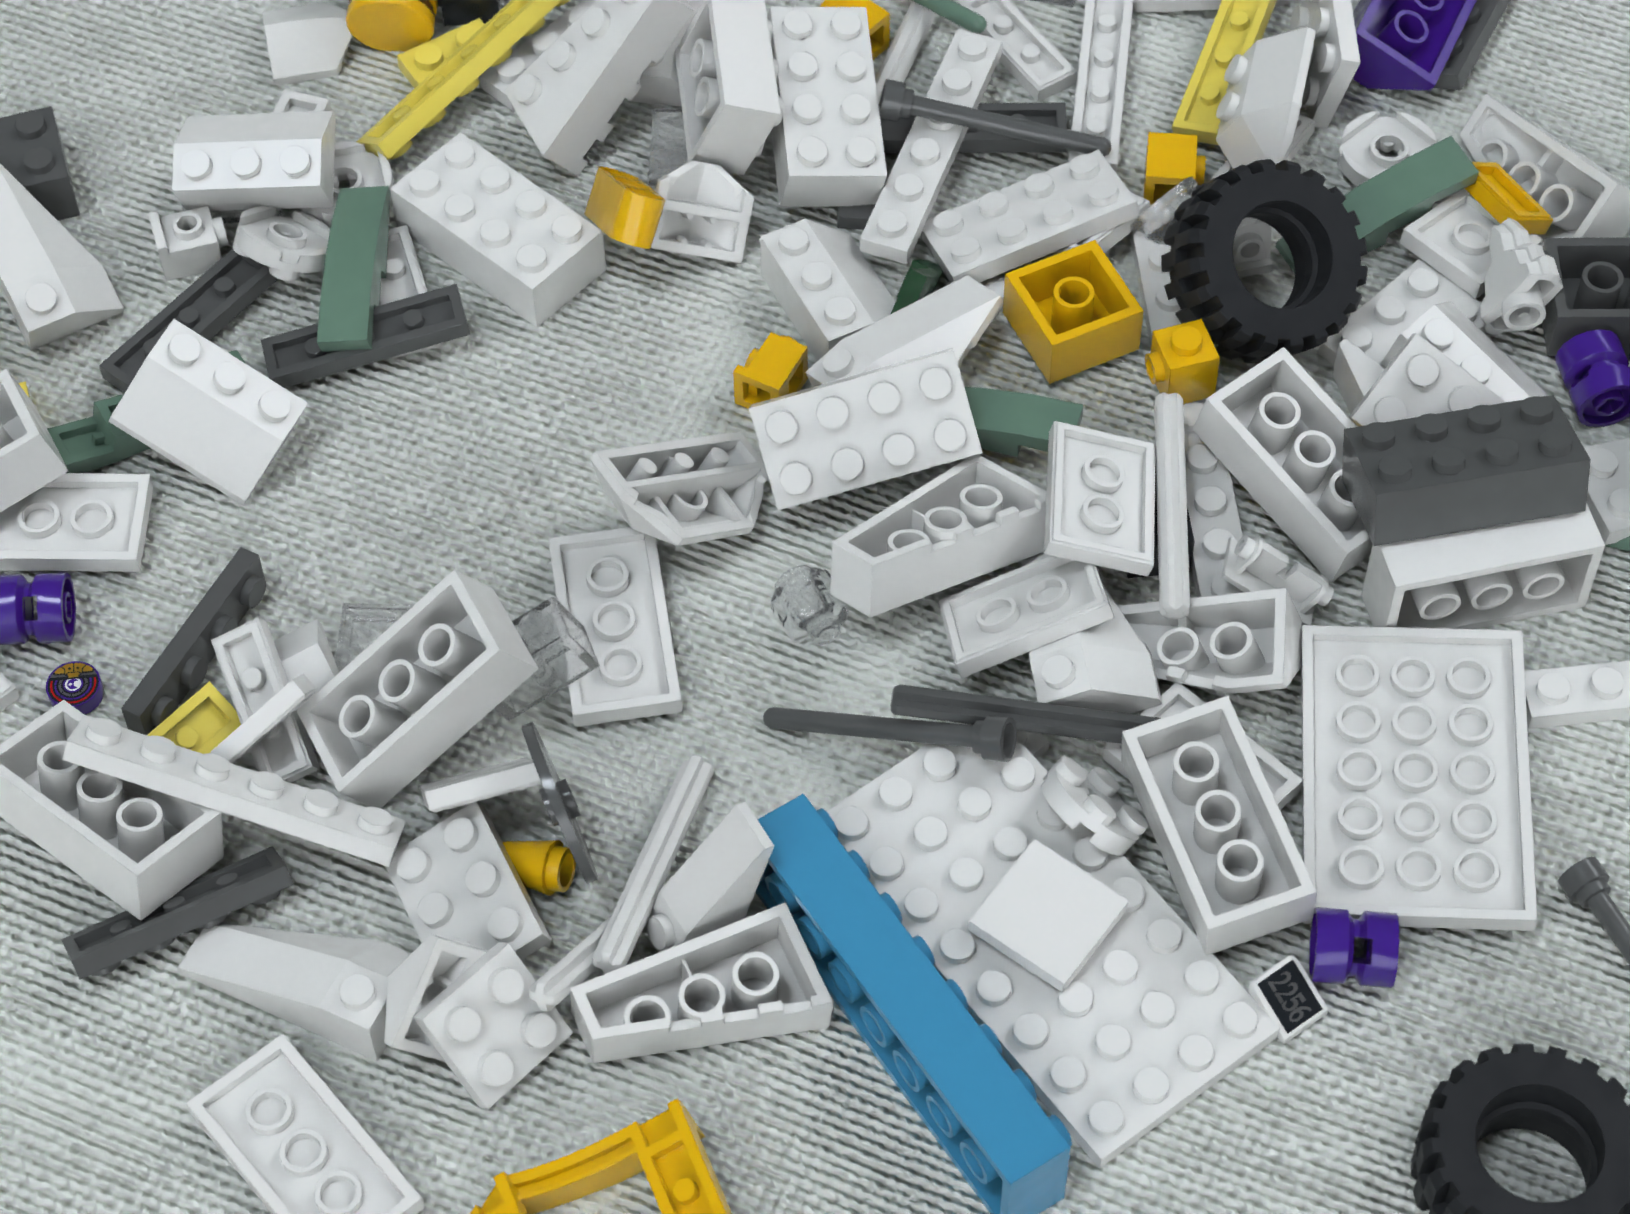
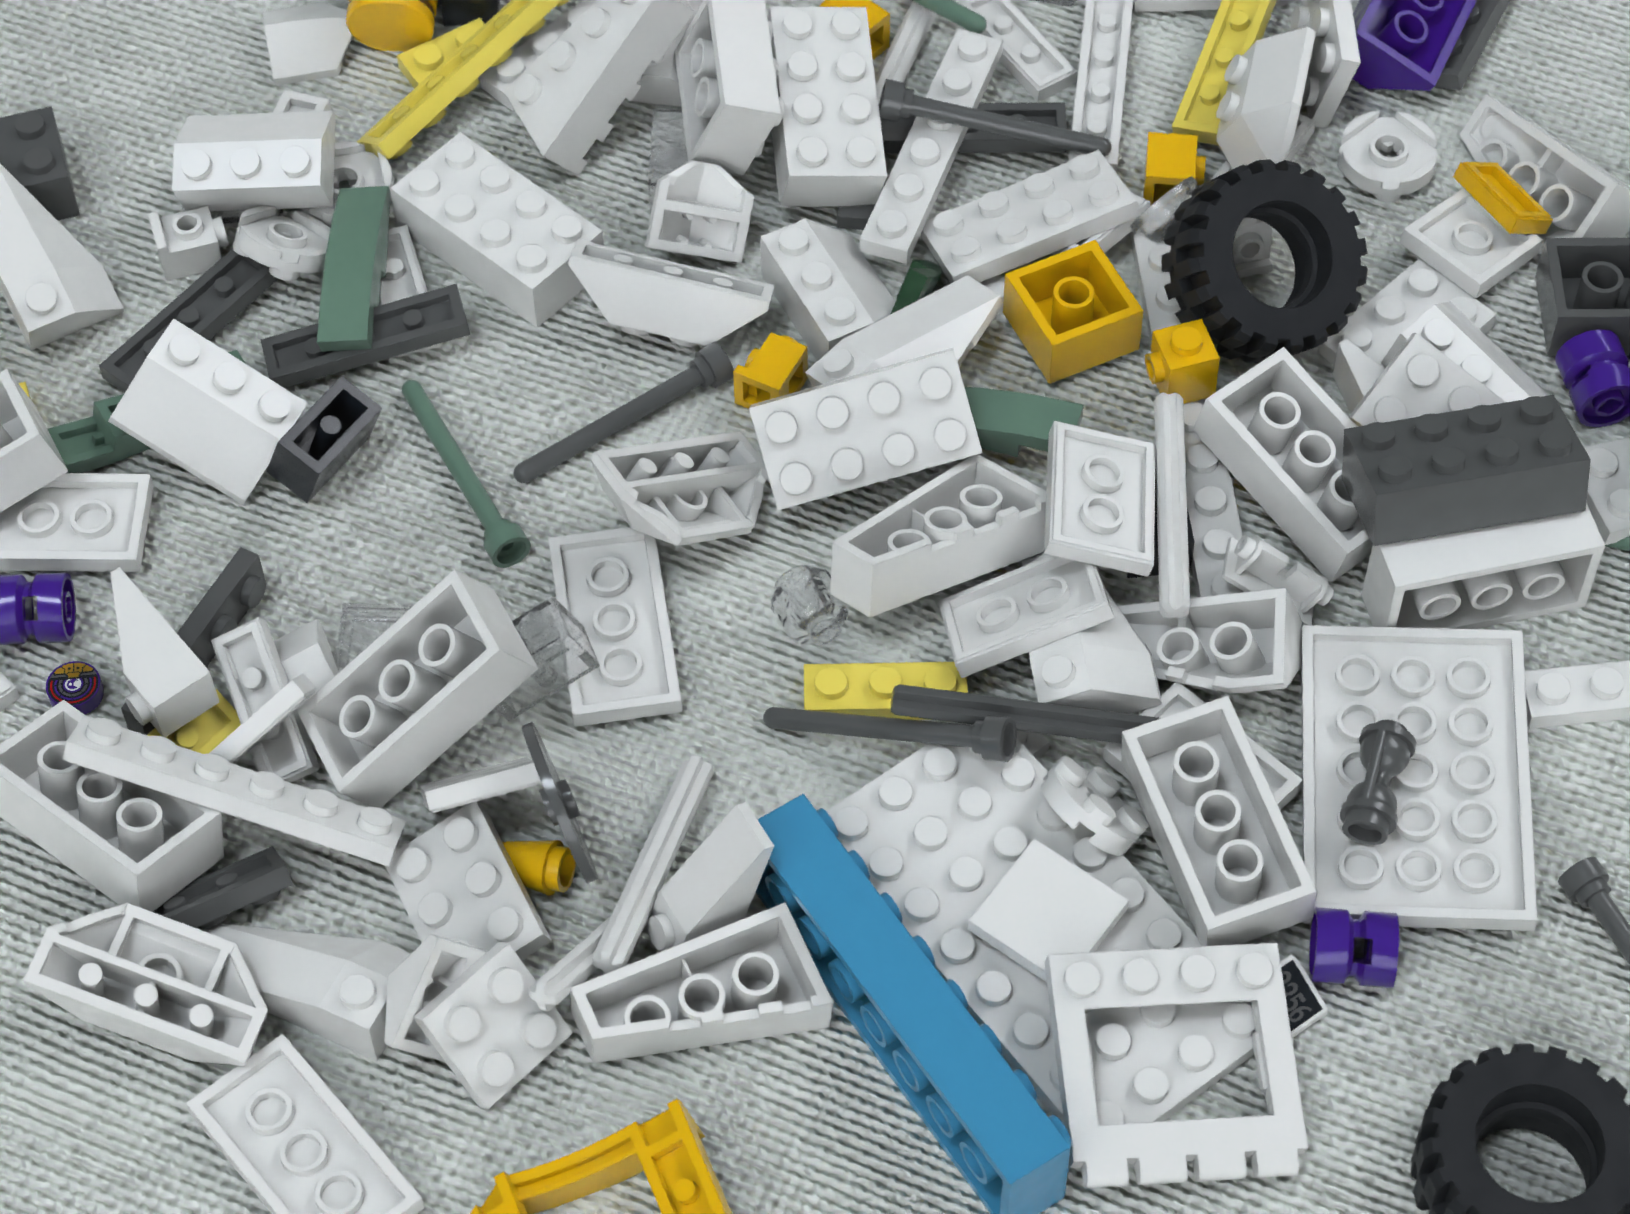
yellow beam [584,166,666,249] -> none
sand green slope [1275,136,1479,274] -> none
white rock [1480,218,1563,335] -> none
none -> white wedge [23,903,268,1066]
none -> white slope [110,567,220,738]
none -> black brick [266,376,382,503]
none -> sand green piece [402,380,531,568]
none -> dark grey piece [514,342,734,483]
none -> white wedge [568,239,775,347]
none -> light yellow plate [804,662,968,720]
none -> white hinge [1045,943,1308,1188]
none -> dark grey piece [1340,720,1417,845]

